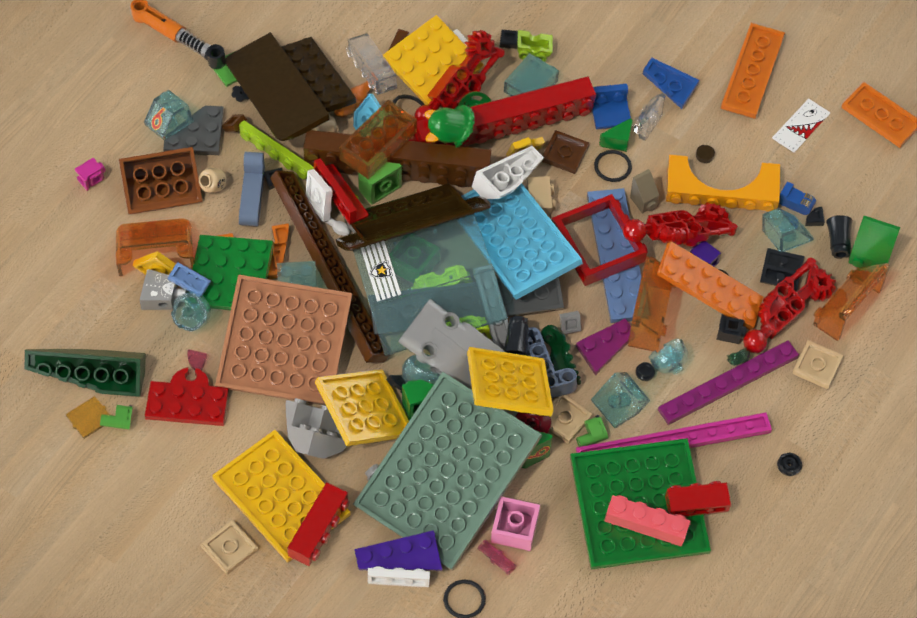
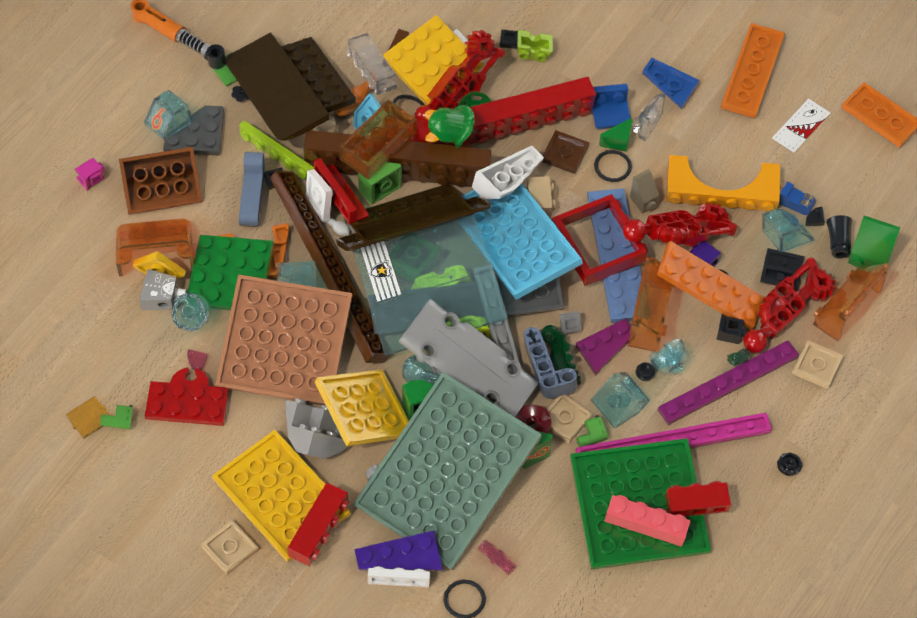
dark green wedge [24,349,146,397] -> none
medium blue plate [168,262,211,298] -> none
tan head [199,168,226,193] -> none
reddish brown plate [222,114,247,132] -> none
black tile [386,375,408,393] -> none
yellow plate [467,347,554,416] -> none
bright pink brick [491,497,540,551] -> none
black plant [503,316,529,356] -> none
clear light blue brick [504,53,559,96] -> none
yellow tile [506,137,545,157] -> none
dark brown tile [696,145,715,163] -> none

